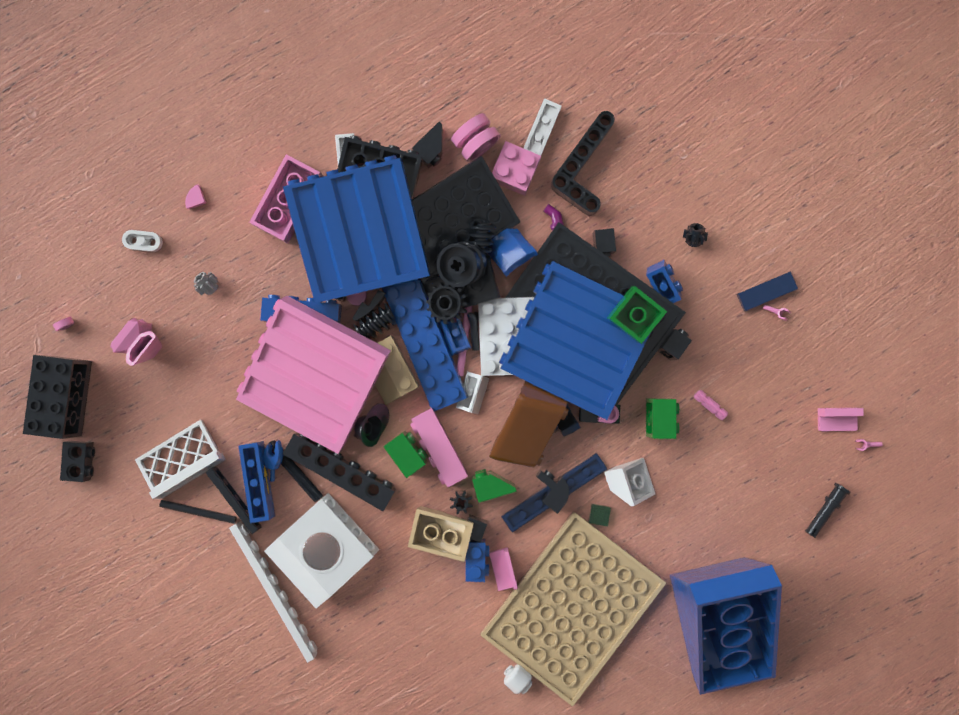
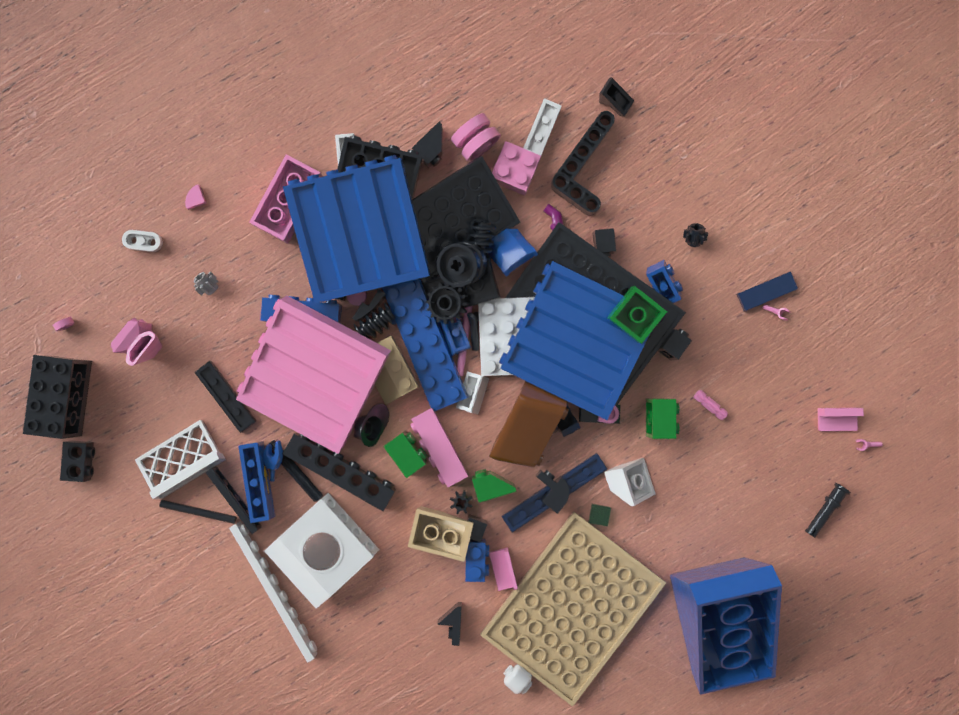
none -> black tile [194,361,257,433]
none -> black slope [437,602,462,646]
none -> black slope [599,77,634,117]

